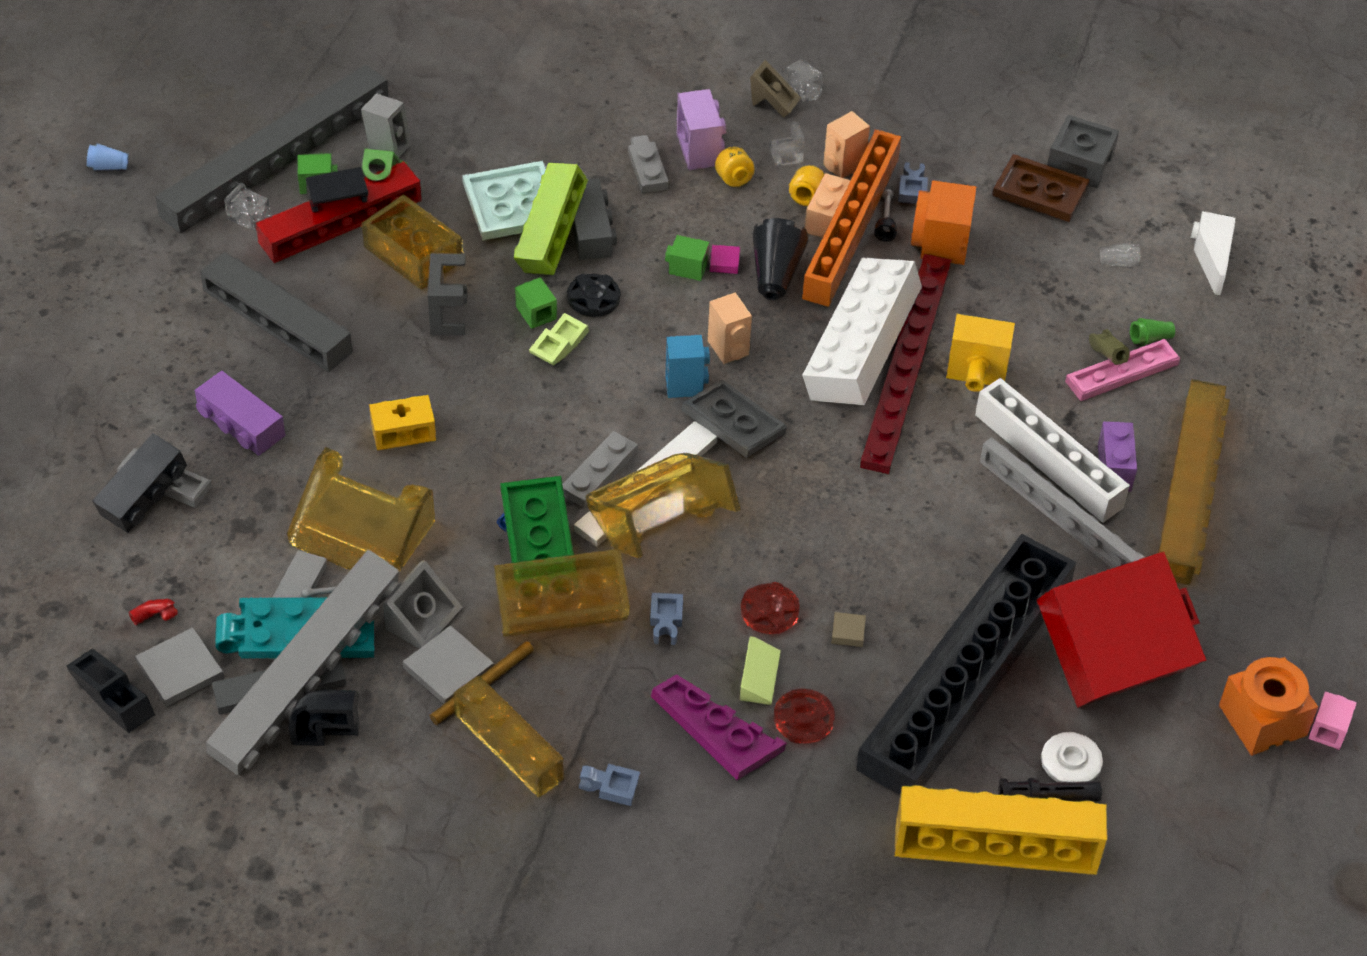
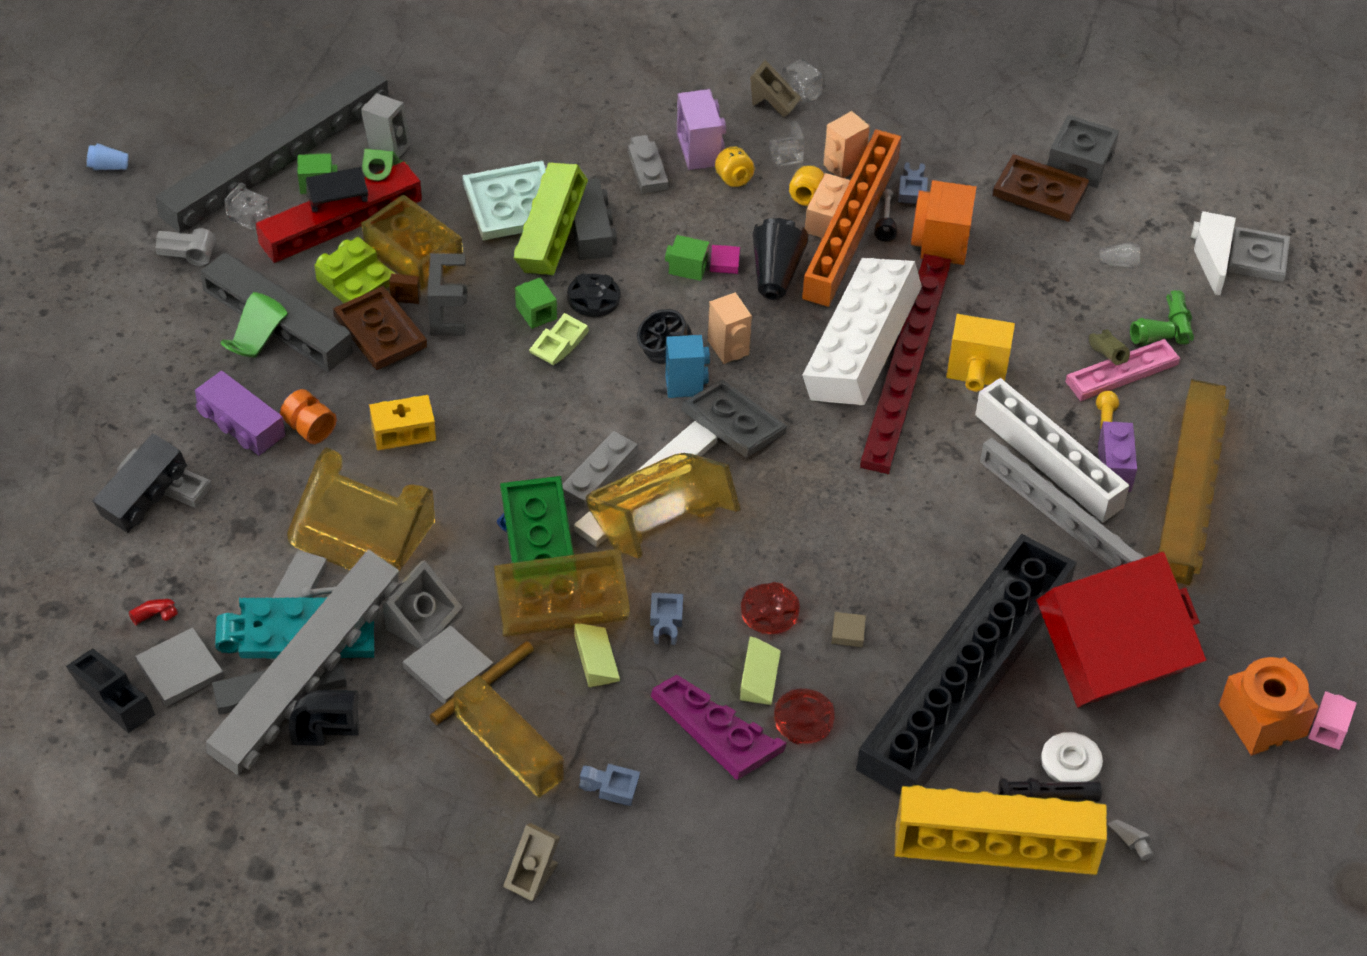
none -> light grey piece [155,228,216,266]
none -> bright green piece [221,292,288,358]
none -> orange wheel [280,389,337,444]
none -> lime plate [314,237,395,303]
none -> reddish brown plate [333,286,427,370]
none -> reddish brown plate [389,273,421,304]
none -> dark tan slope [503,823,560,901]
none -> yellowish green slope [574,624,620,687]
none -> black wheel [636,309,692,364]
none -> yellow bar [1096,391,1119,429]
none -> light grey bar [1108,820,1154,861]
none -> bright green pin [1166,290,1194,345]
none -> light grey tile [1228,227,1290,282]

